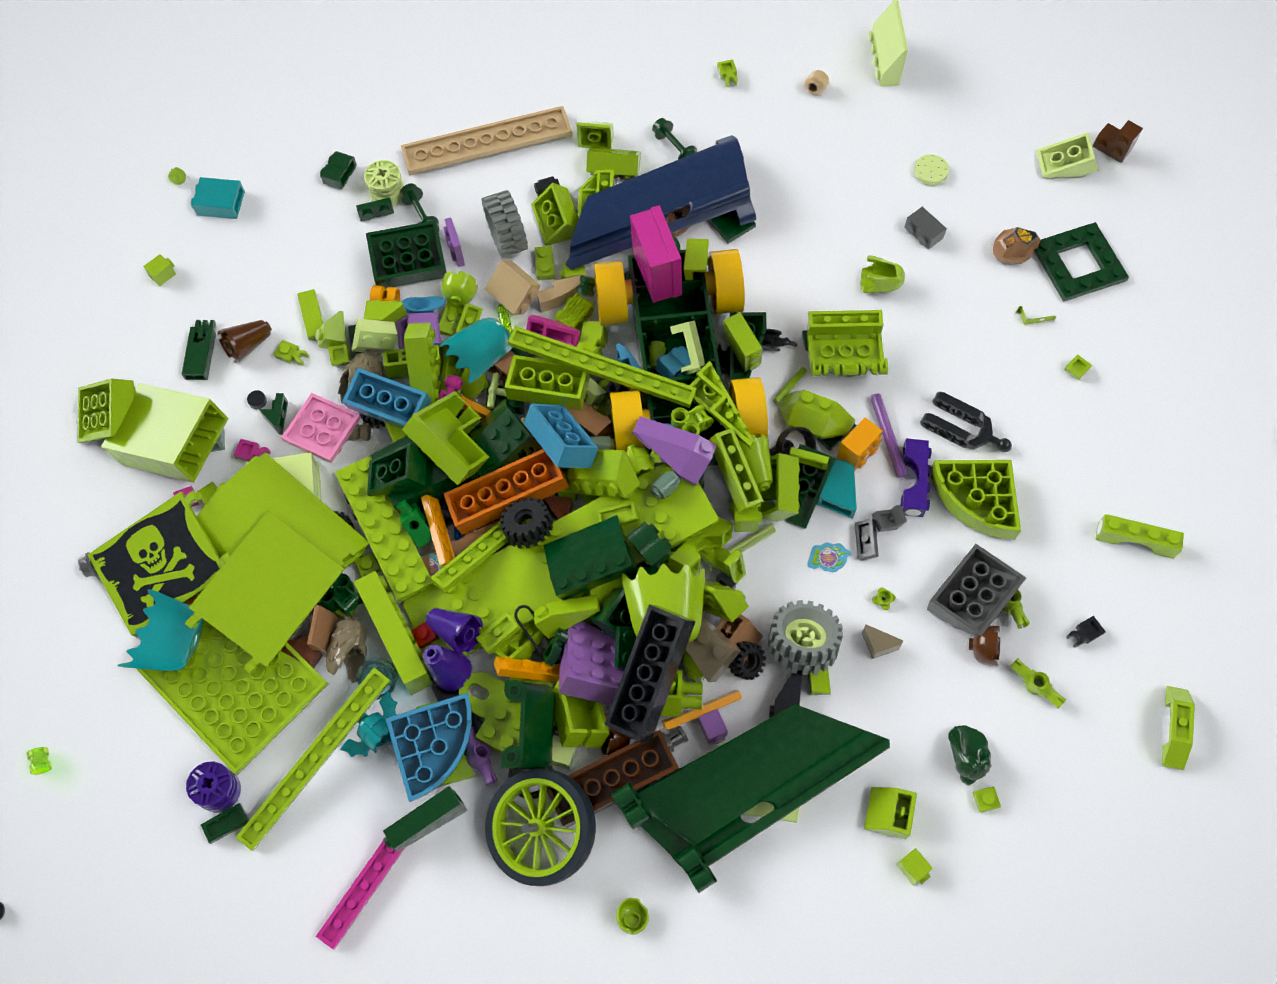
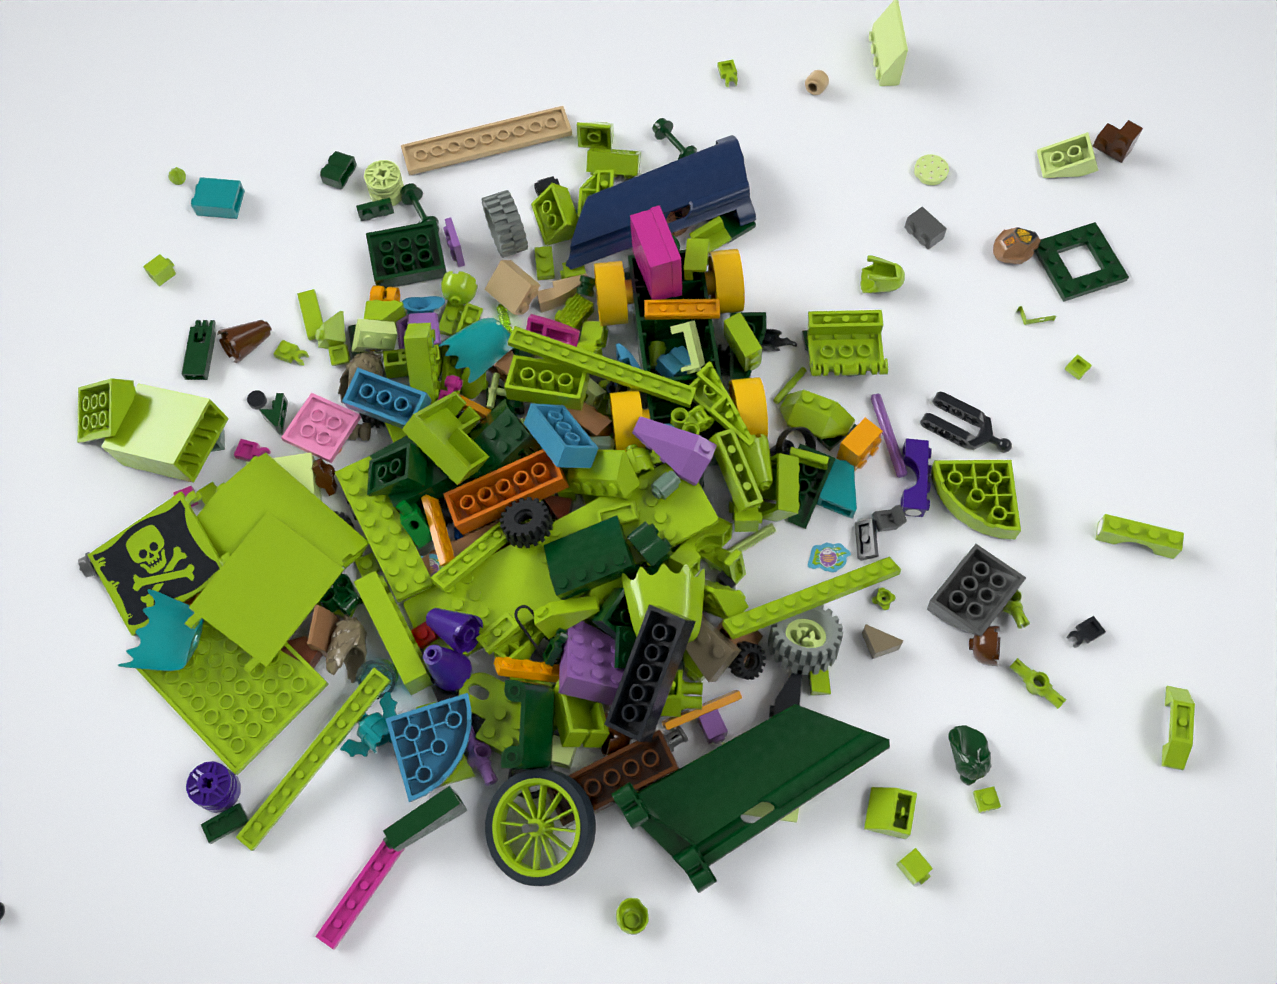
clear neon green wheel [26,747,52,775] -> none
none -> reddish brown piece [312,458,338,496]
none -> light orange tile [644,299,720,320]
none -> lime panel [689,216,732,253]
none -> lime plate [722,556,901,640]

